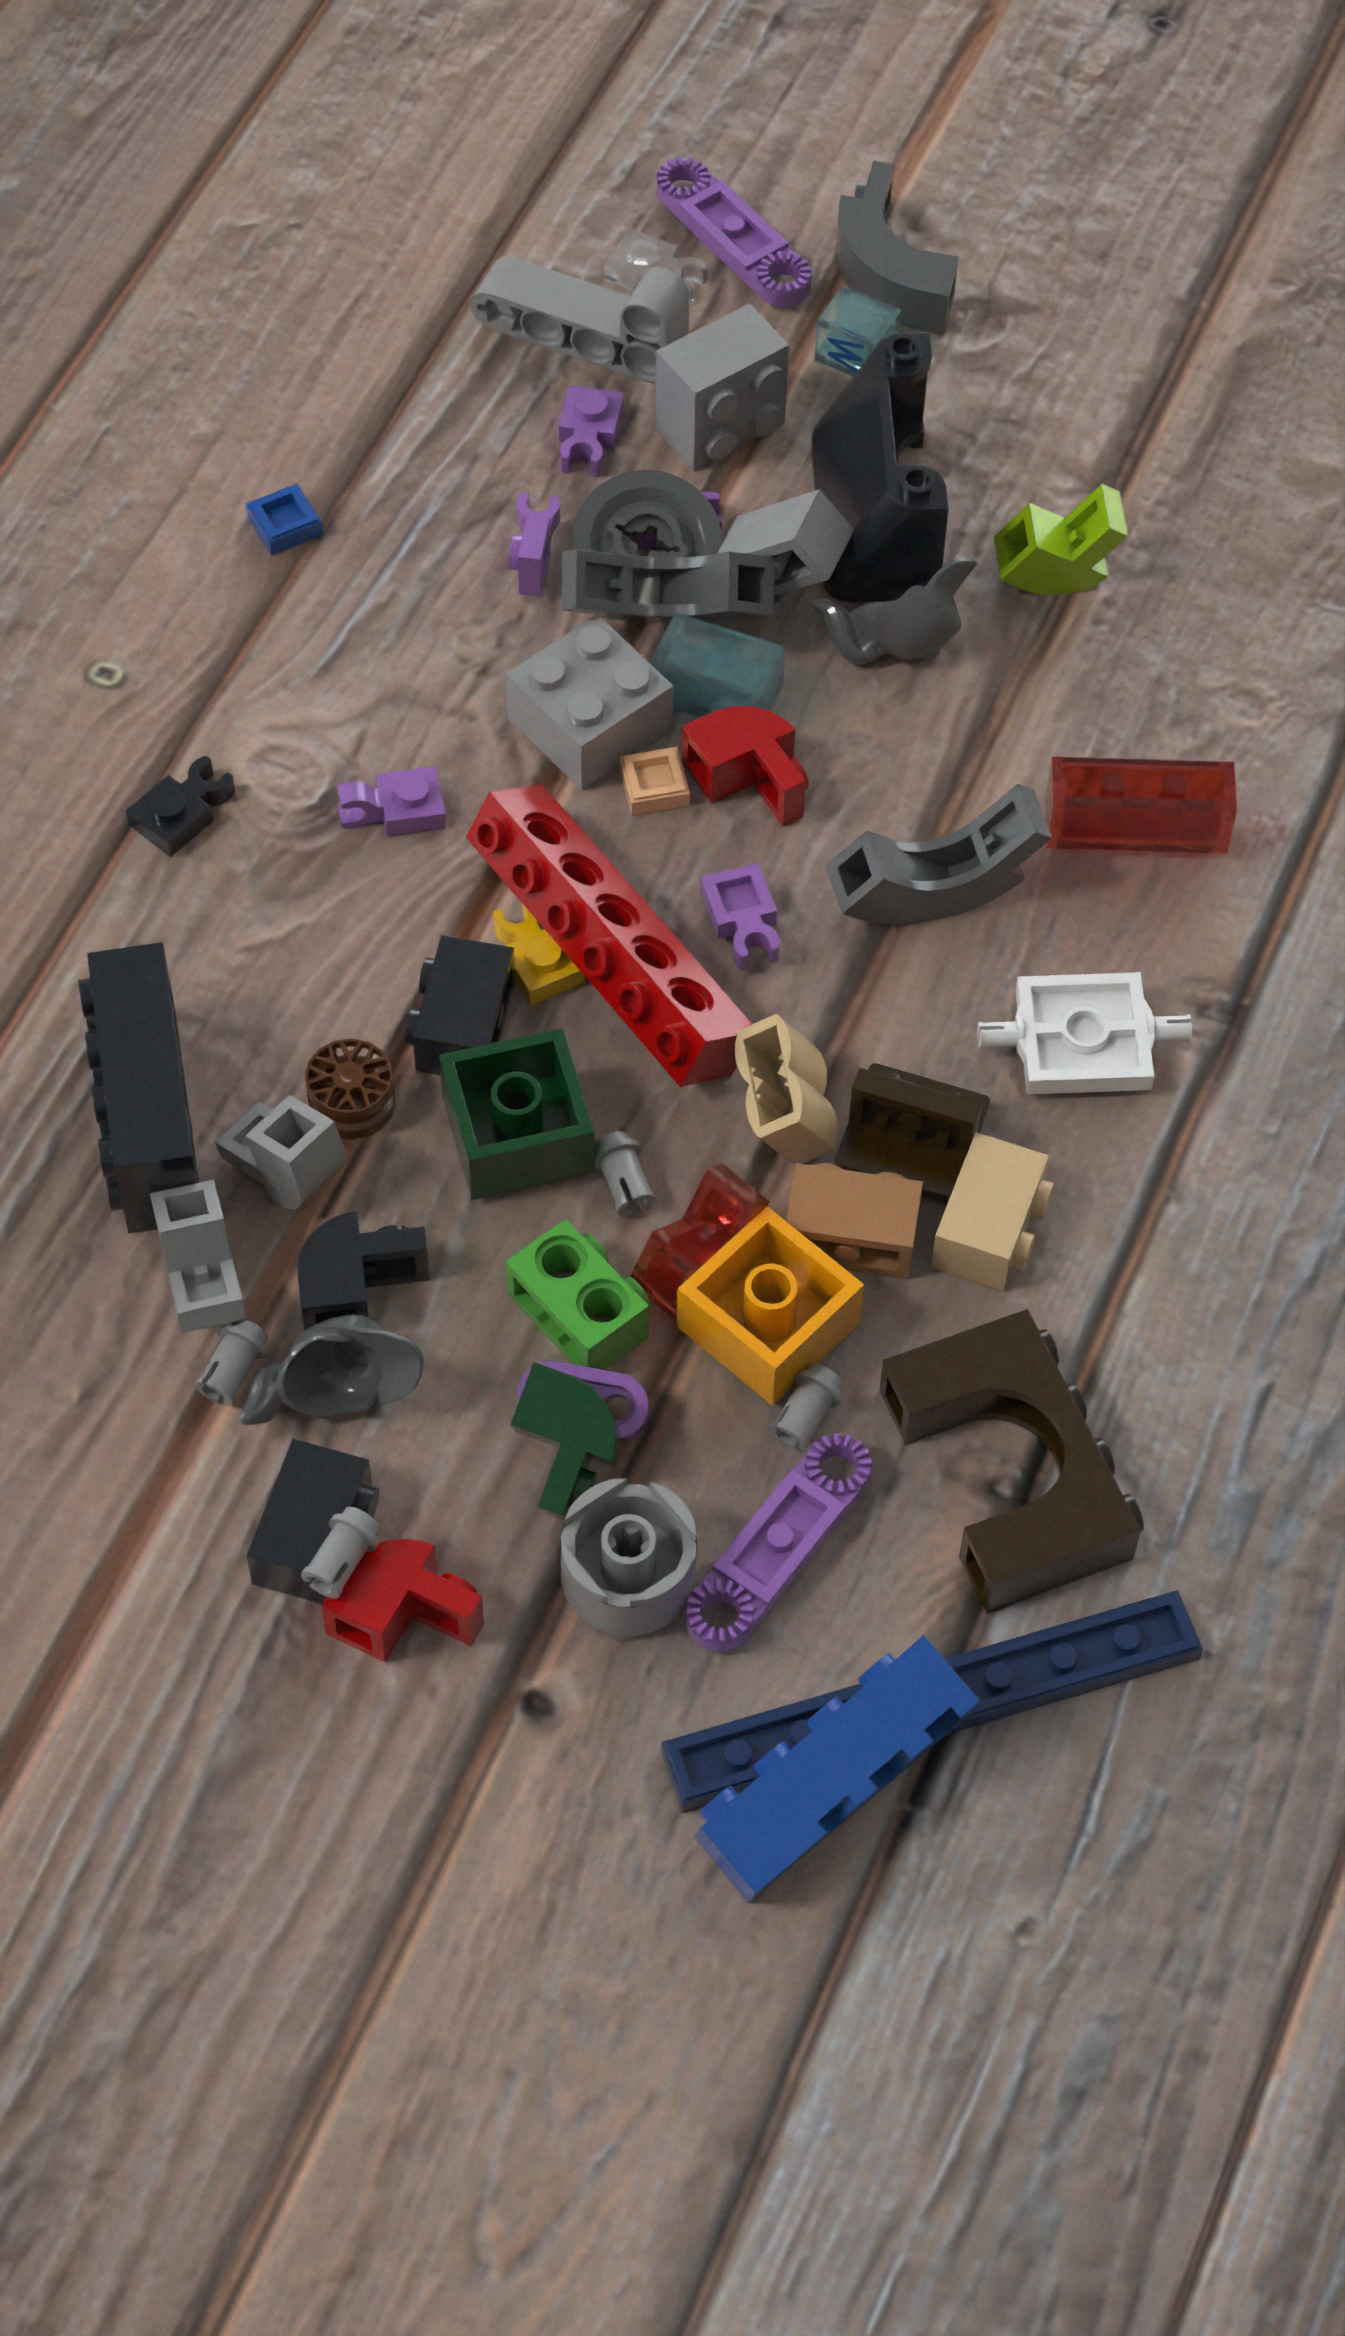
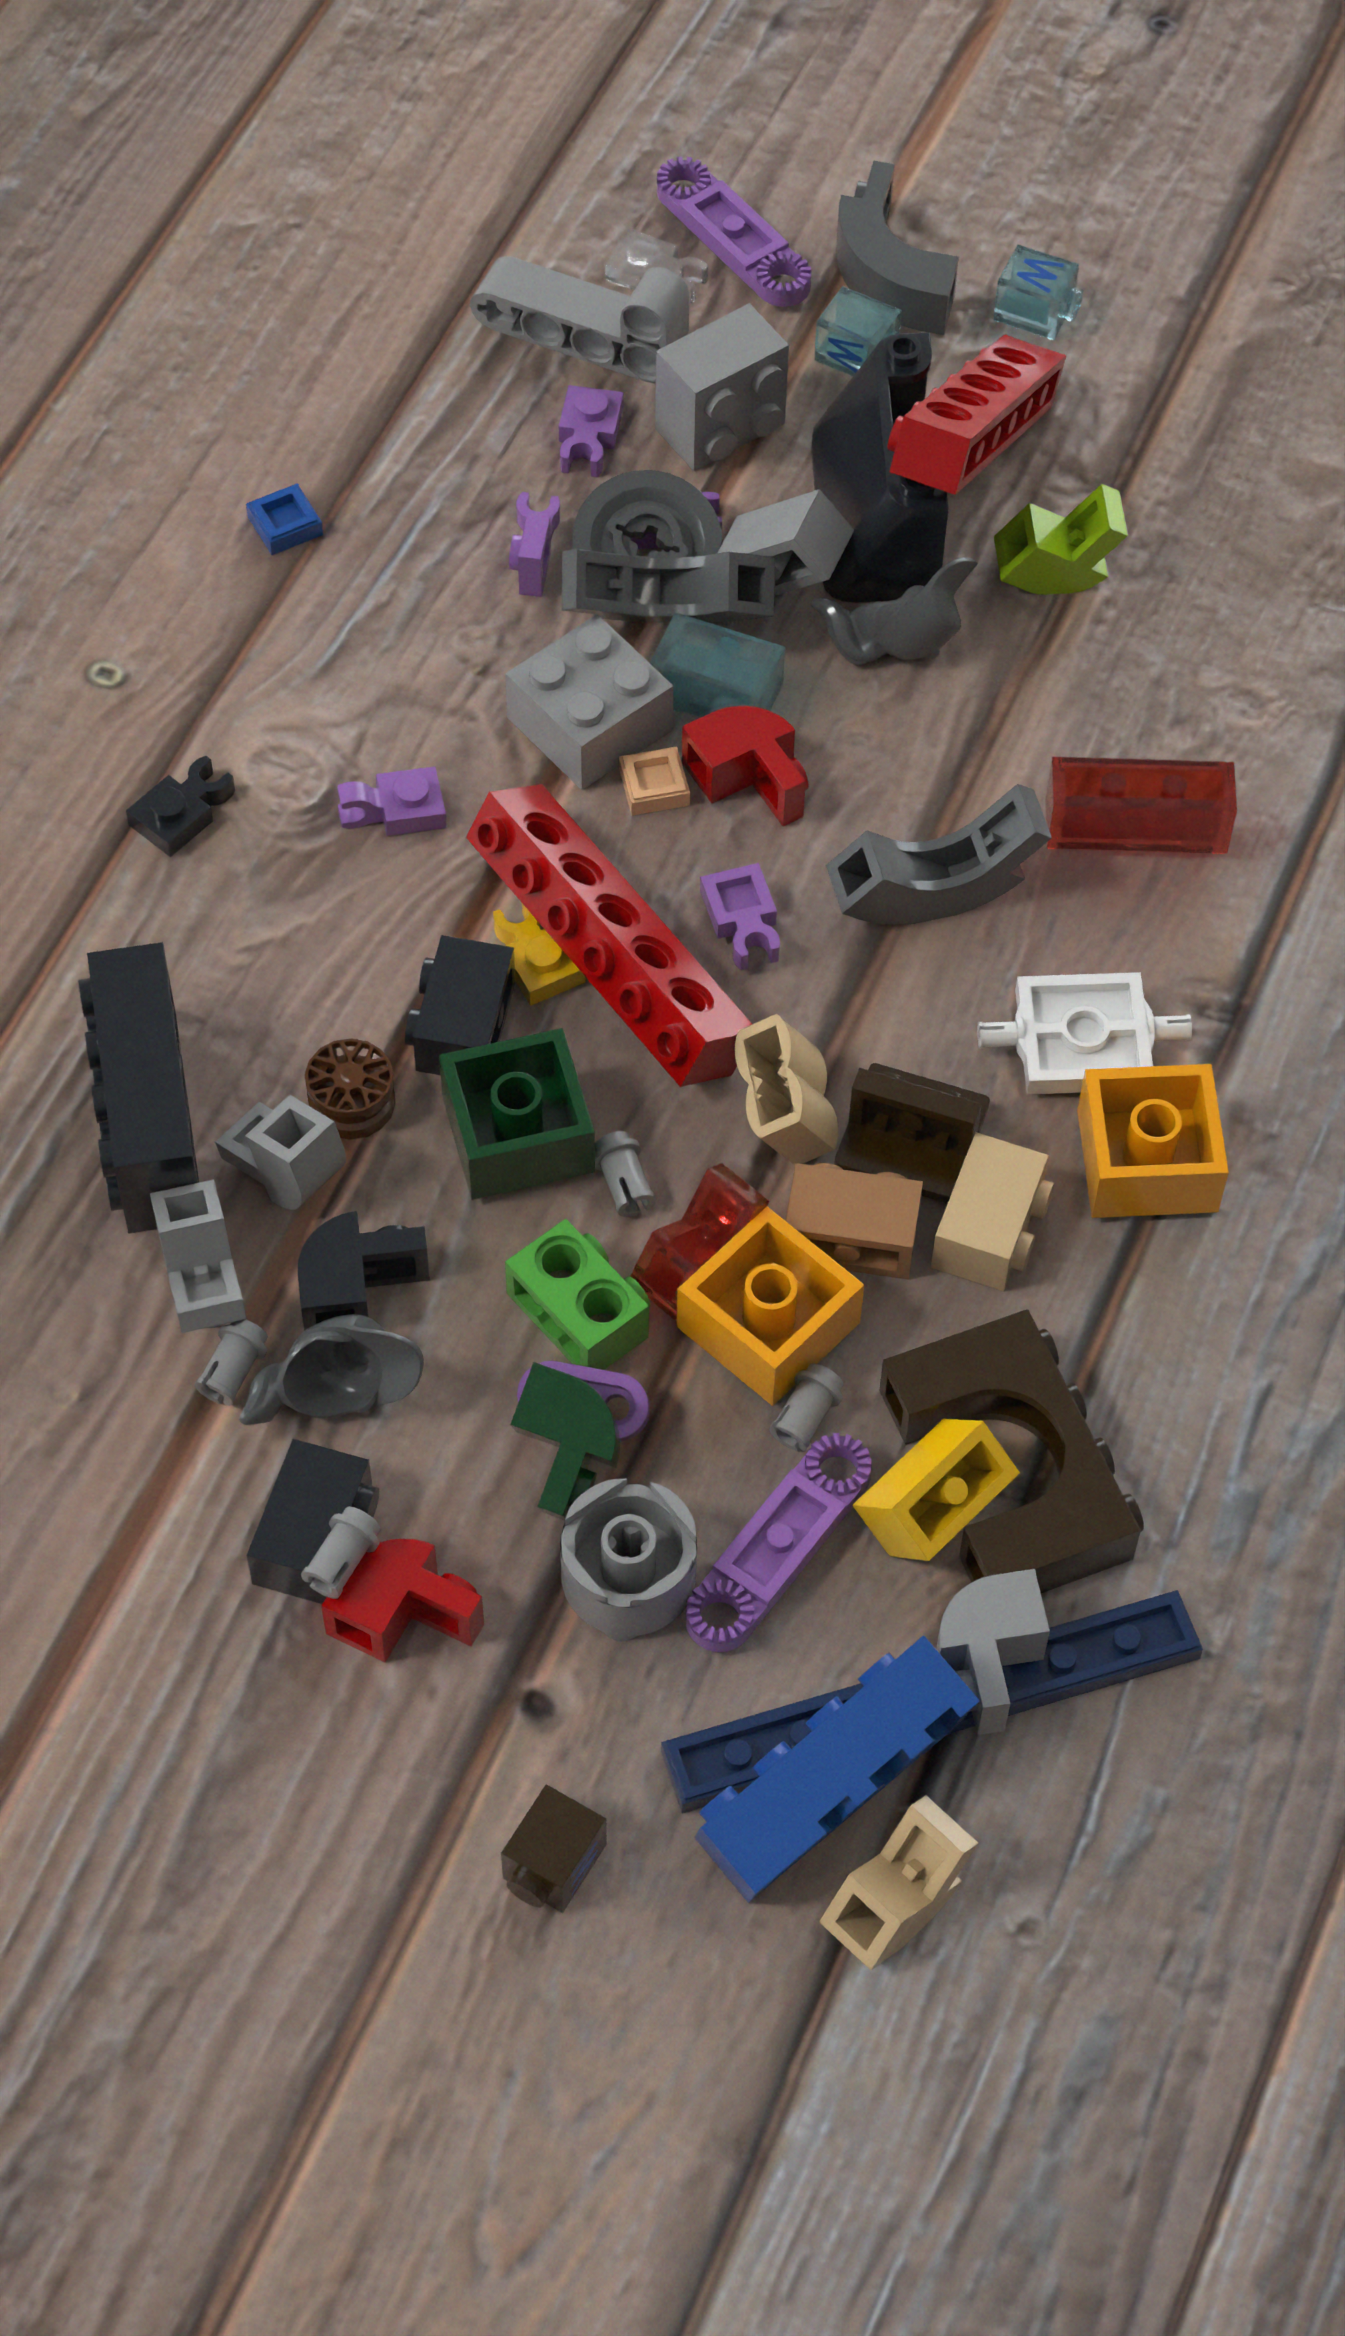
none -> dark brown brick [501,1784,607,1913]
none -> tan brick [819,1796,978,1970]
none -> yellow brick [852,1419,1020,1561]
none -> red brick [887,334,1067,495]
none -> light grey brick [936,1569,1050,1735]
none -> clear light blue brick [993,244,1083,340]
none -> light orange brick [1077,1064,1229,1218]

